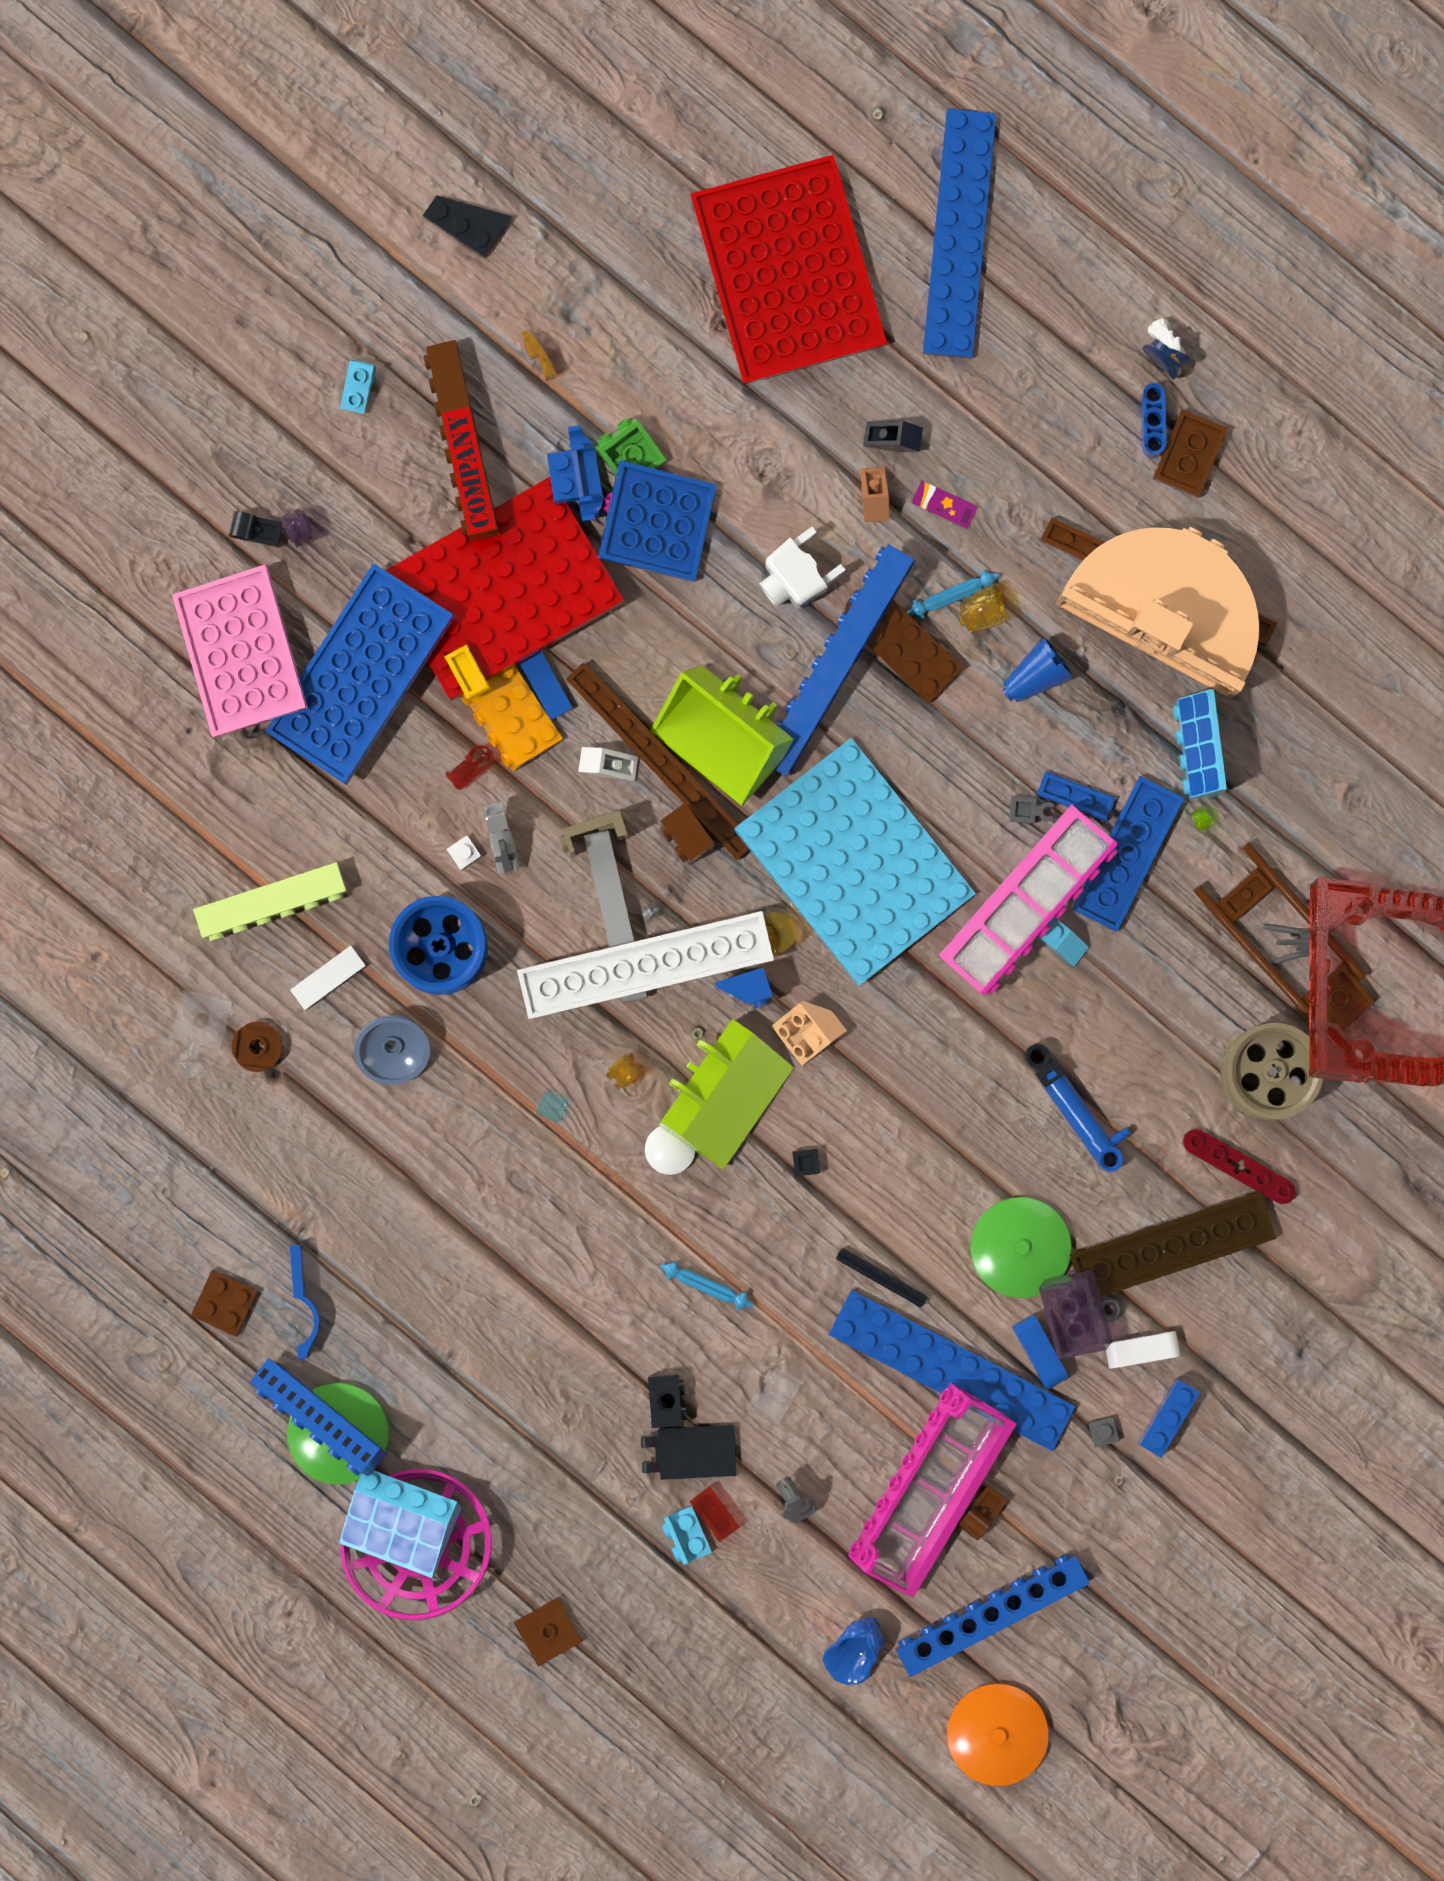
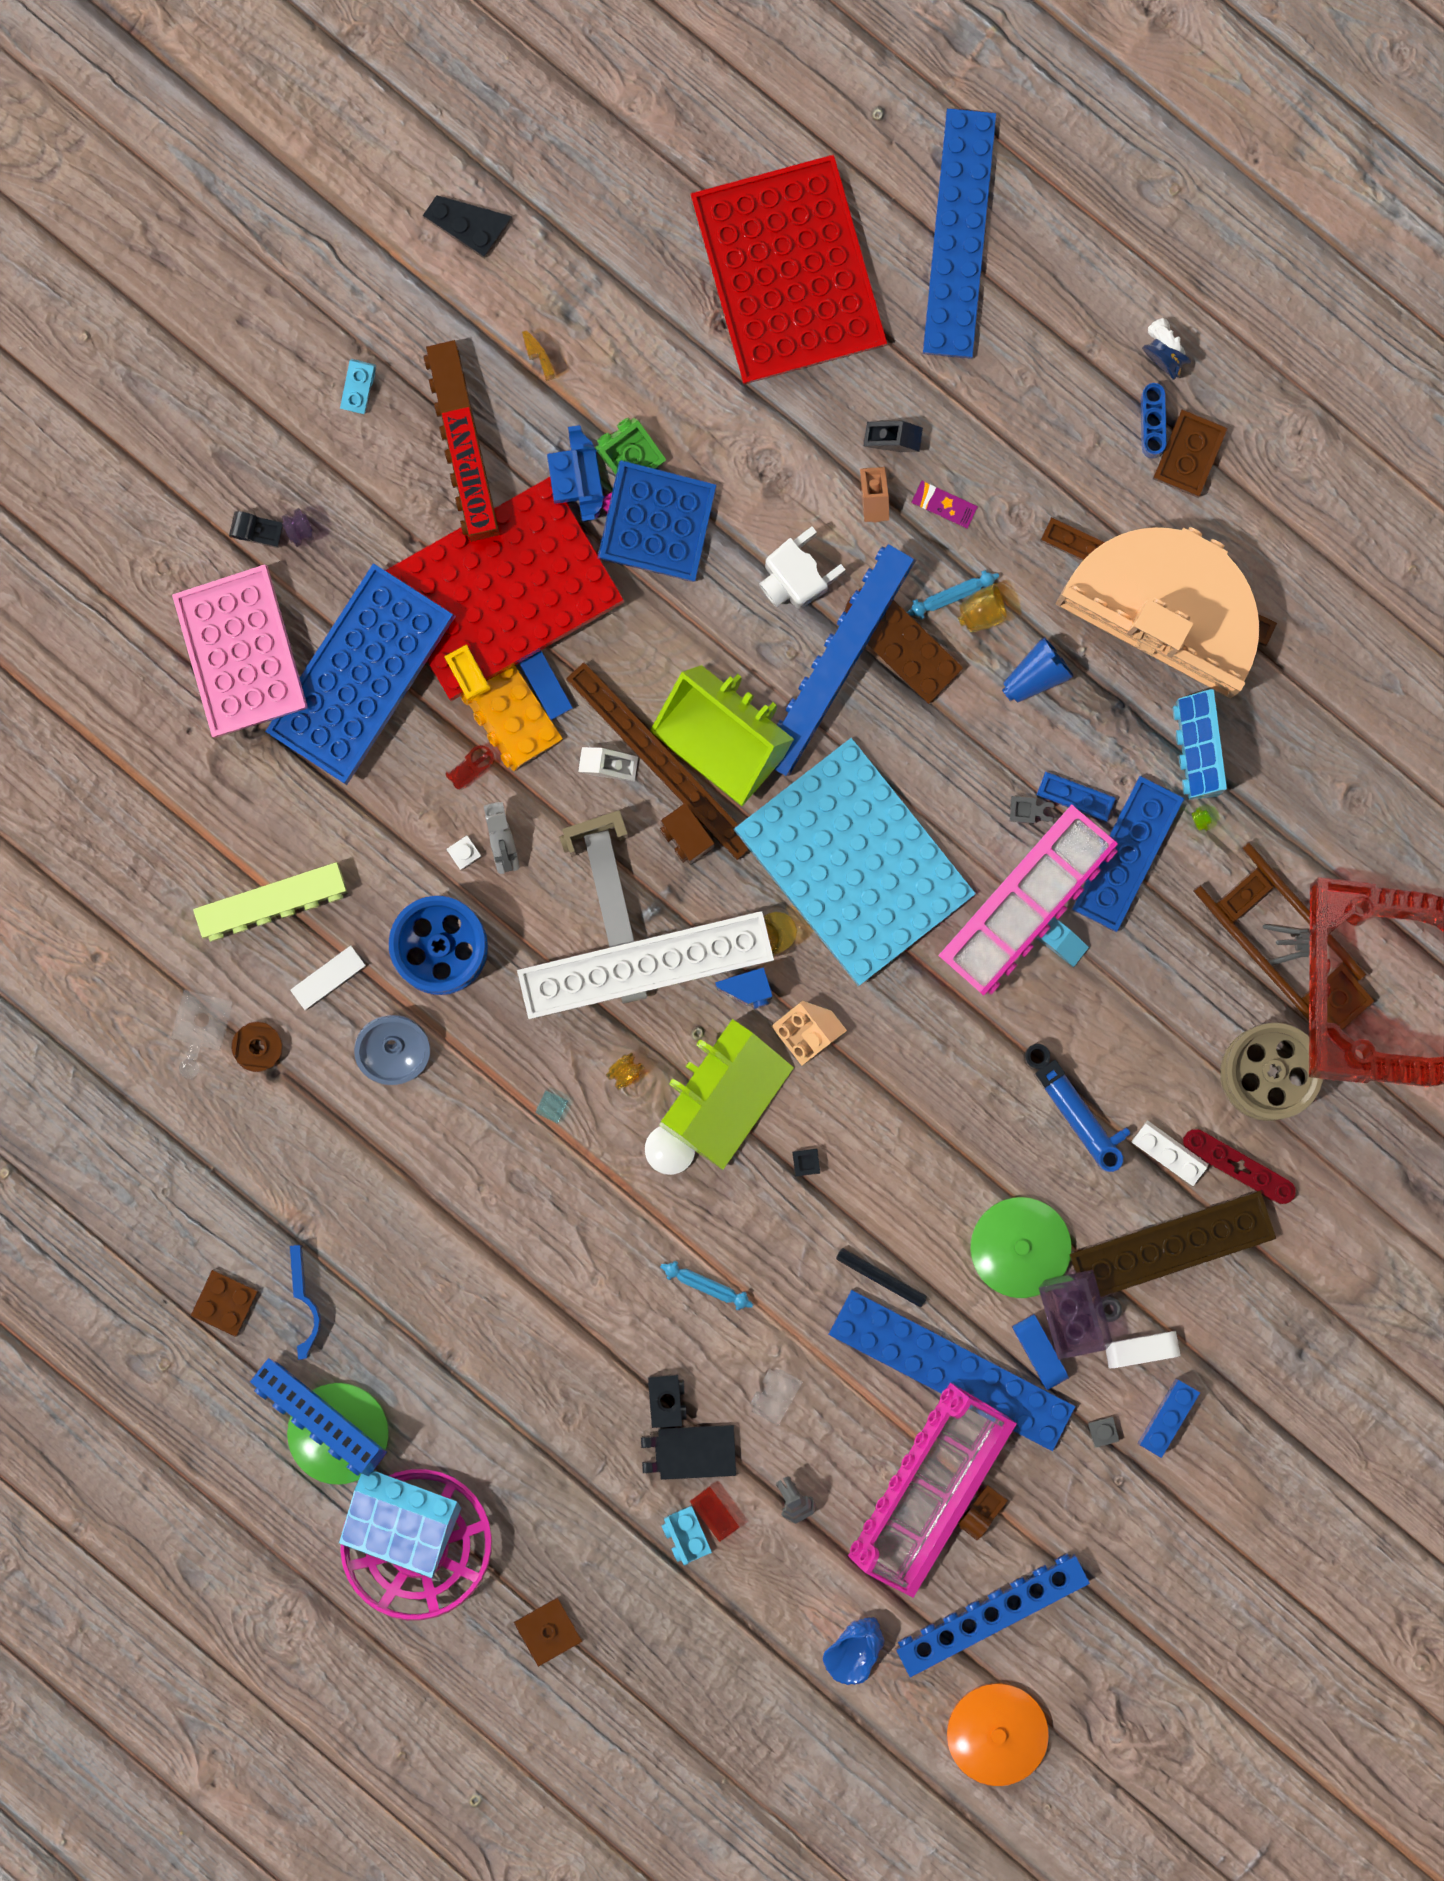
none -> white plate [1132,1120,1209,1186]

